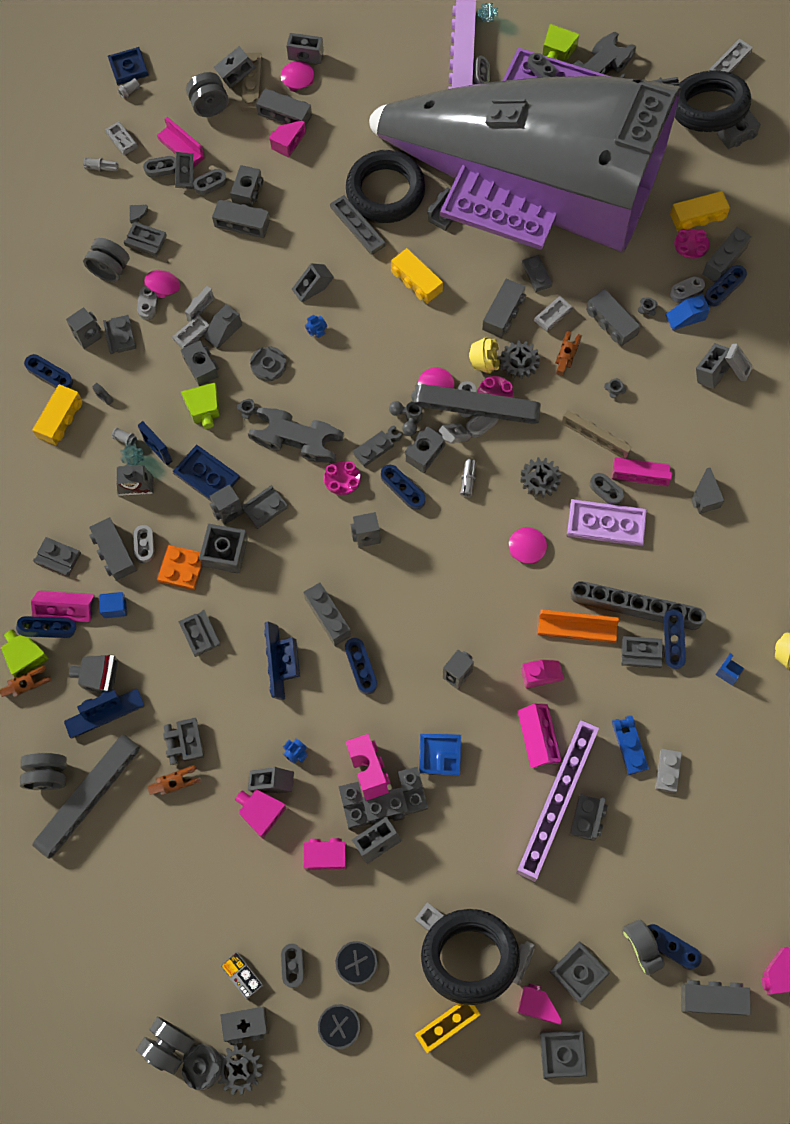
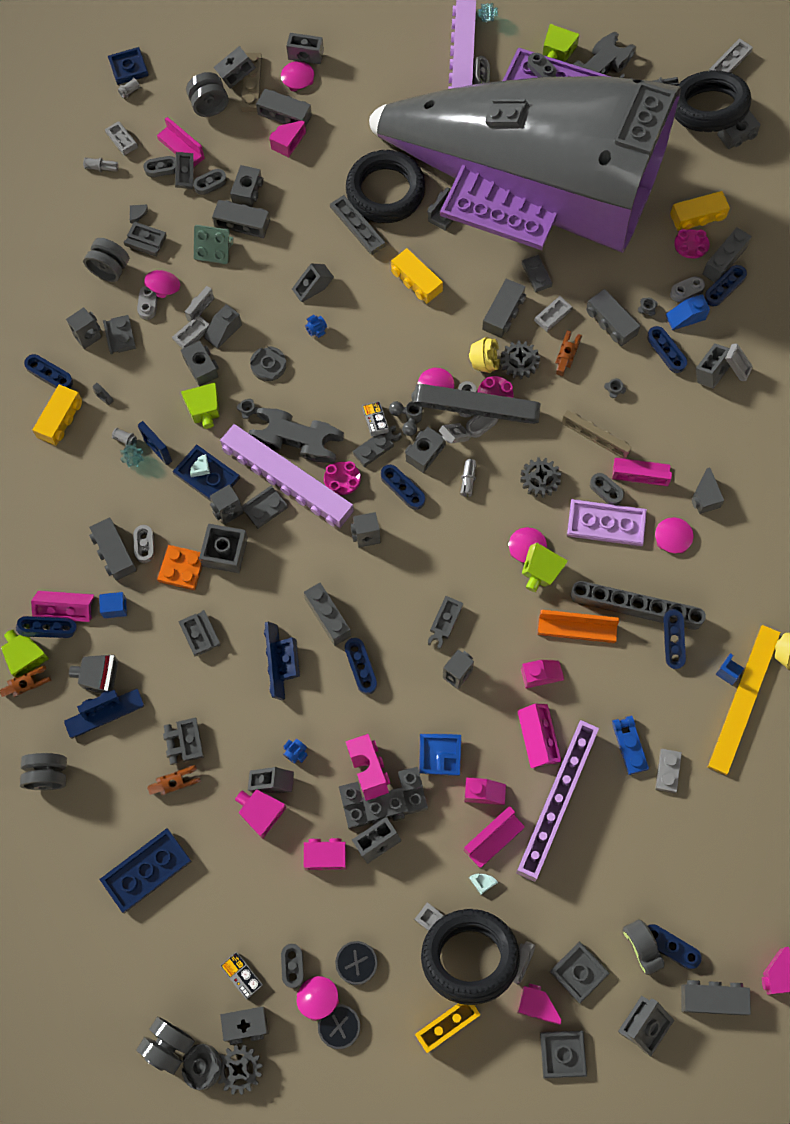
dark grey beam [32,735,140,859] -> none
dark grey plate [33,537,81,577] -> none
dark grey torso [117,465,153,496] -> none
dark grey bracket [570,794,608,841] -> none
dark grey plate [621,636,662,668] -> none
none -> dark blue plate [99,828,192,913]
none -> light aqua tile [190,454,210,477]
none -> sand green bracket [193,225,233,264]
none -> lavender brick [220,424,354,528]
none -> dark pink dish [297,976,339,1021]
none -> tile [362,401,389,437]
none -> dark grey plate [428,596,463,650]
none -> dark pink slope [464,777,506,805]
none -> dark pink panel [464,806,524,868]
none -> light aqua tile [469,874,498,895]
none -> lime torso [522,543,568,592]
none -> dark grey bracket [618,996,674,1057]
none -> dark blue plate [647,326,687,373]
none -> dark pink dish [655,517,694,553]
none -> yellow tile [707,625,781,775]

